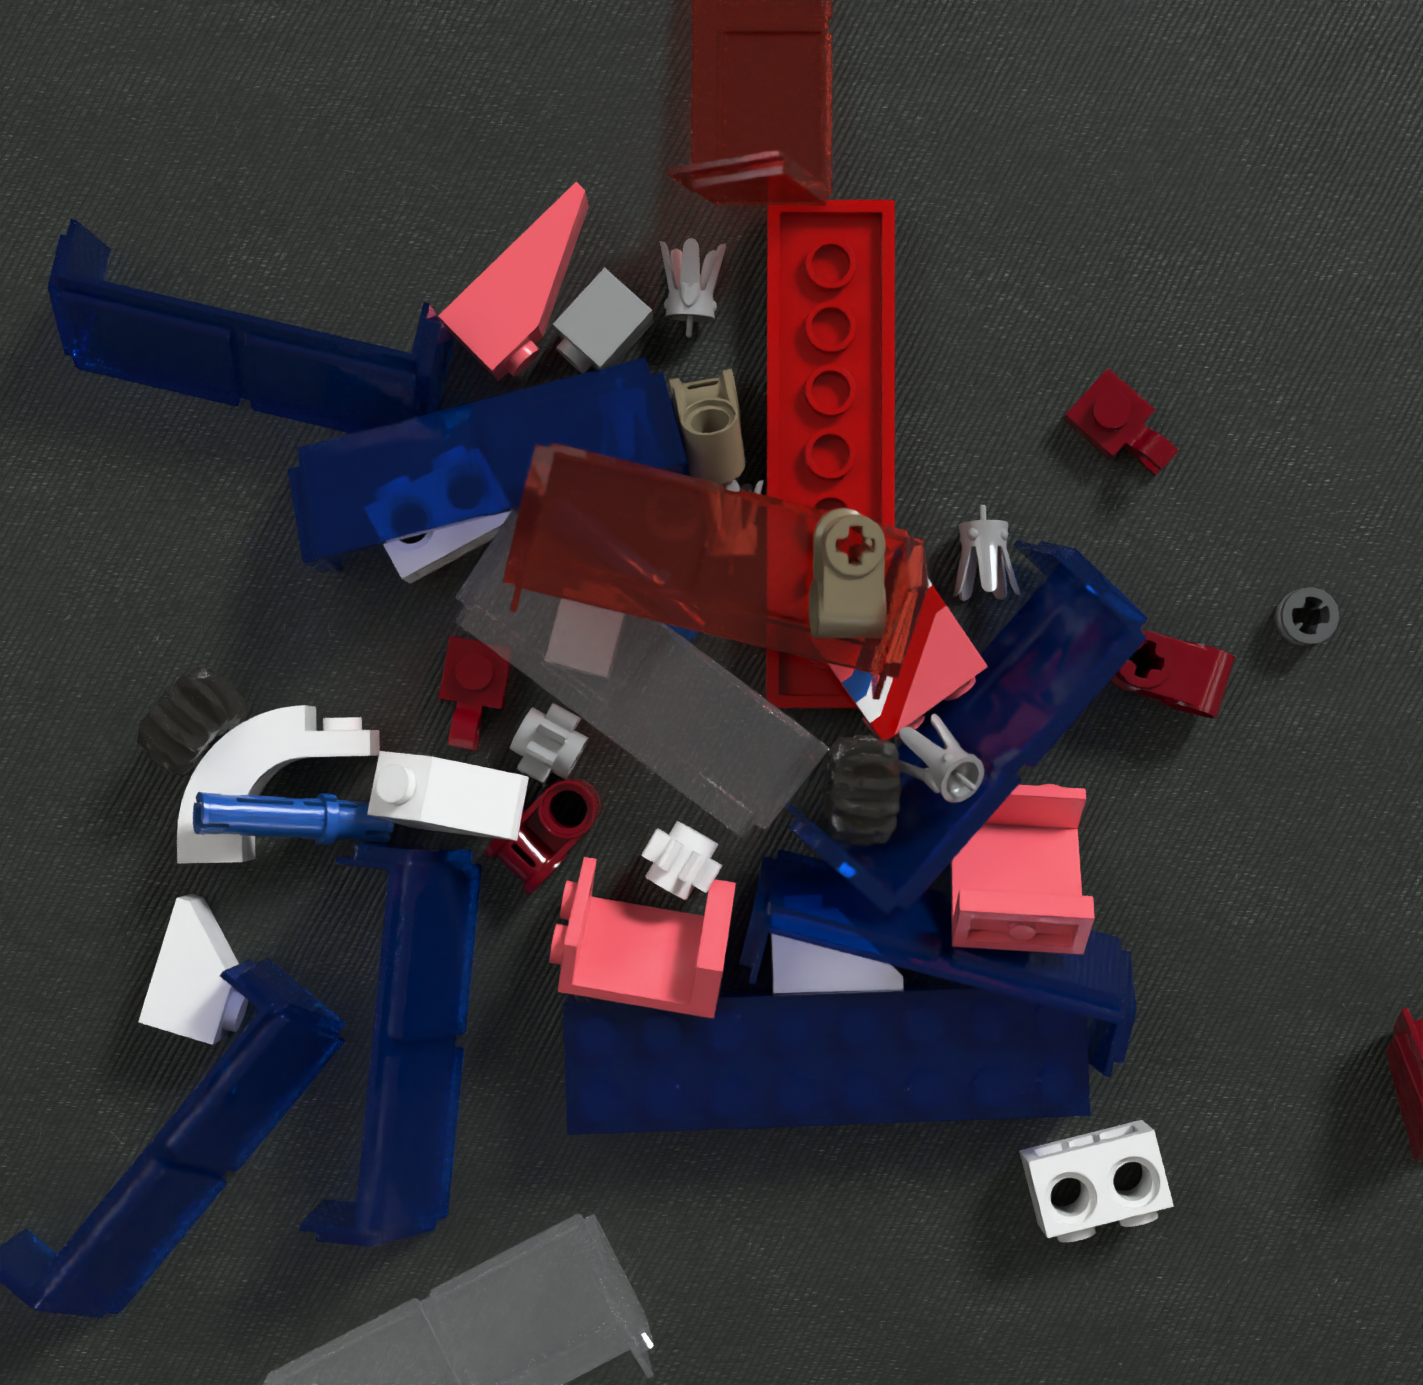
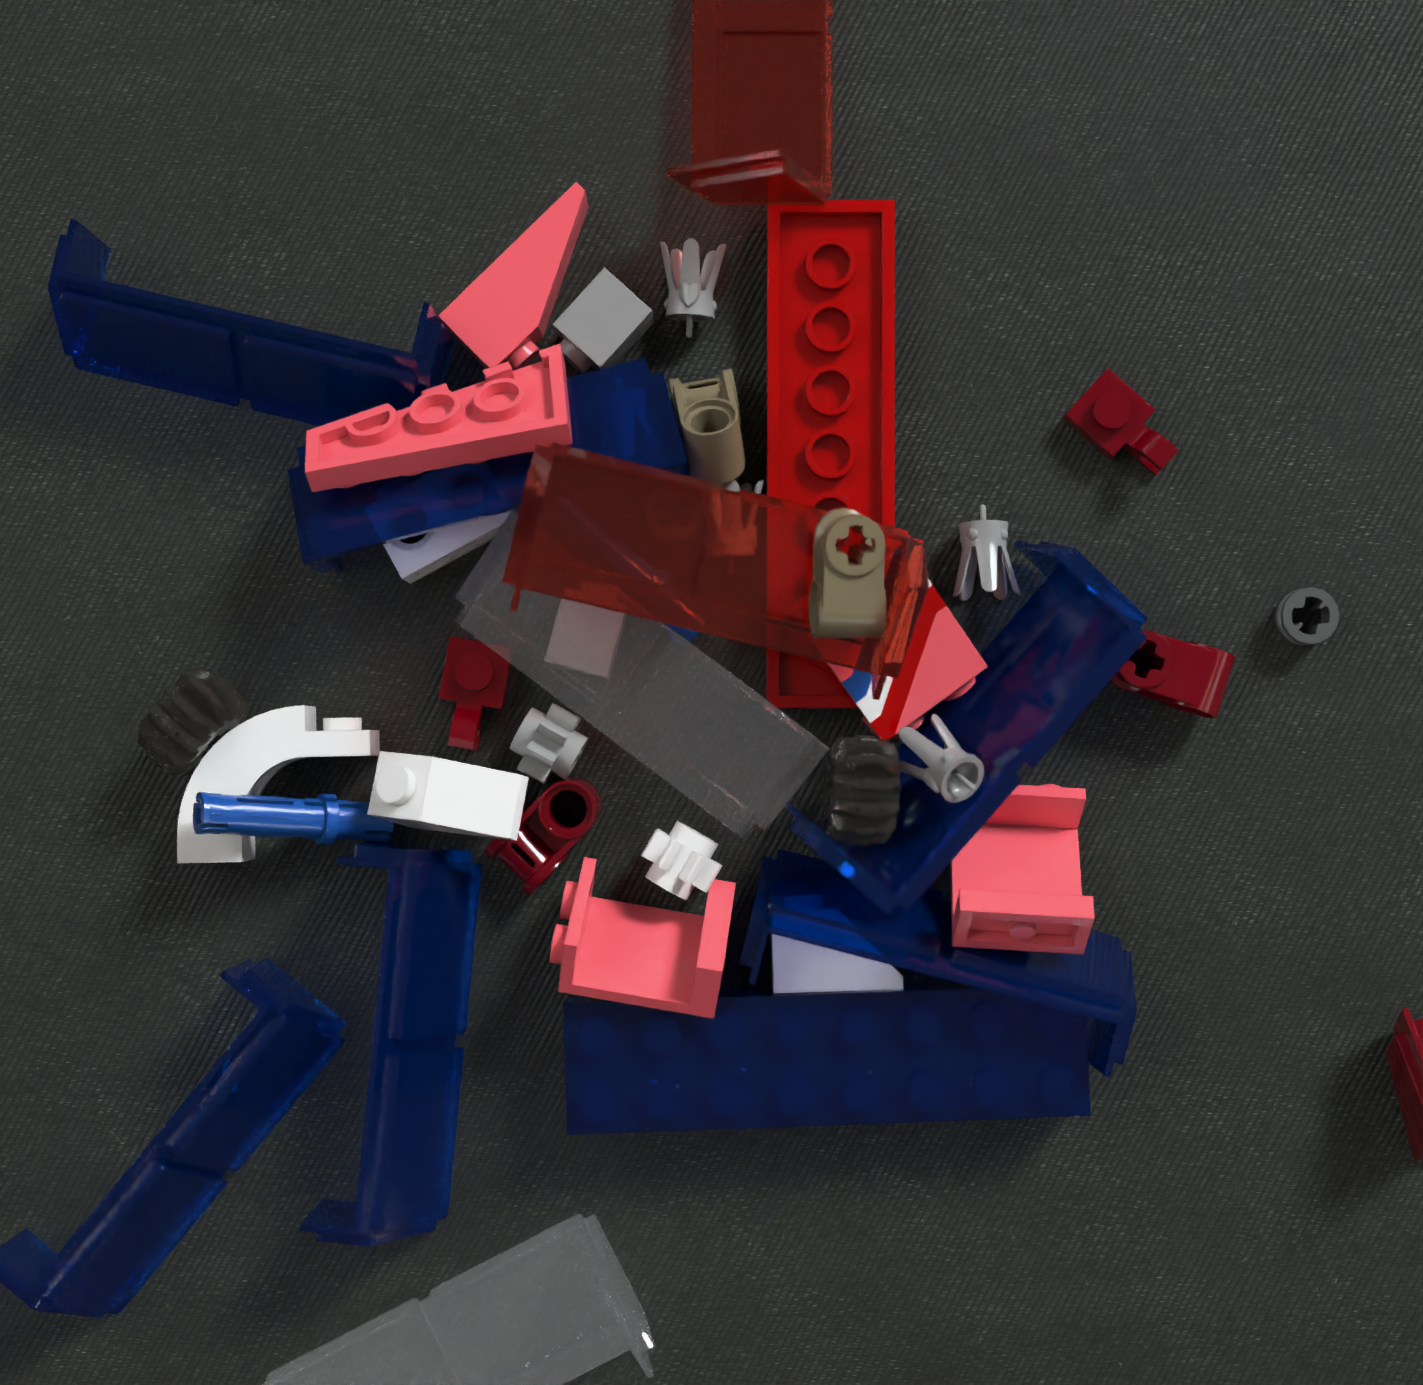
white slope [138,894,248,1045] -> none
white brick [1019,1120,1174,1242] -> none
none -> coral wing [305,344,573,492]

